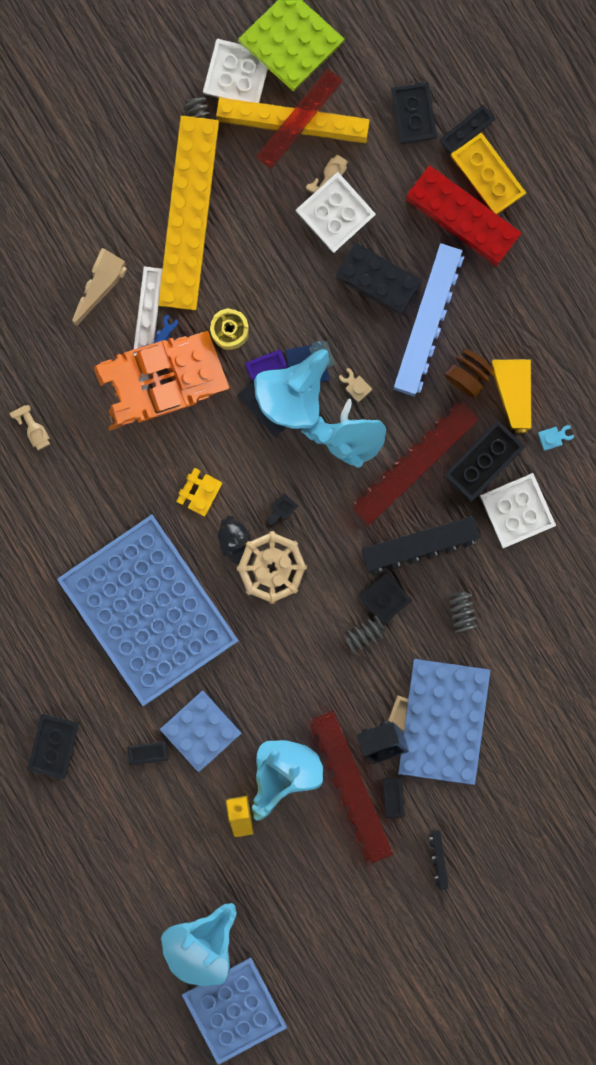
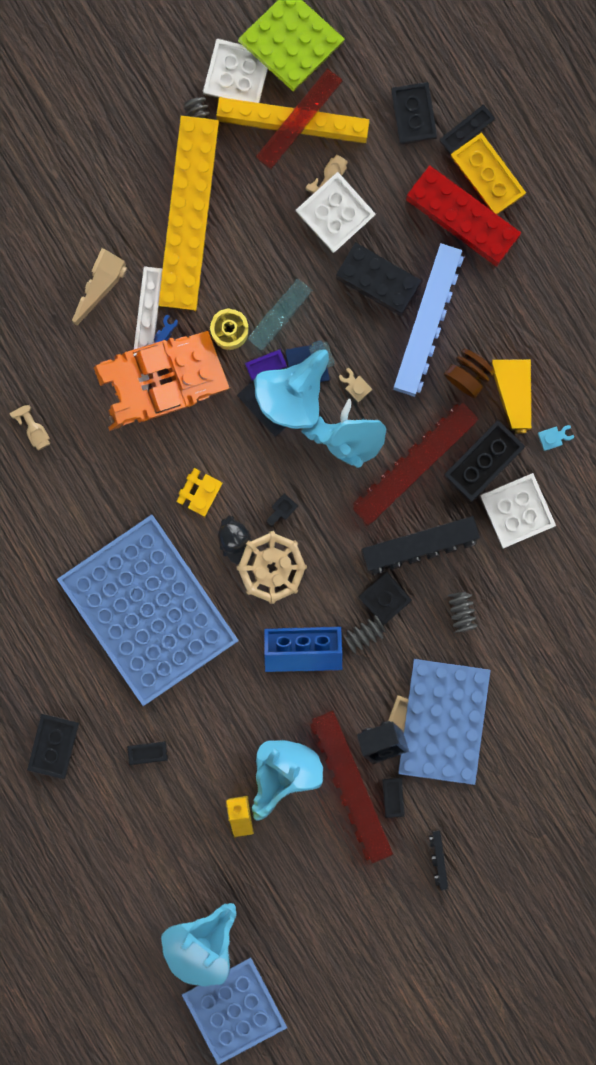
medium blue plate [160,691,241,772] -> none
none -> clear light blue slope [247,278,313,351]
none -> blue slope [264,627,342,672]

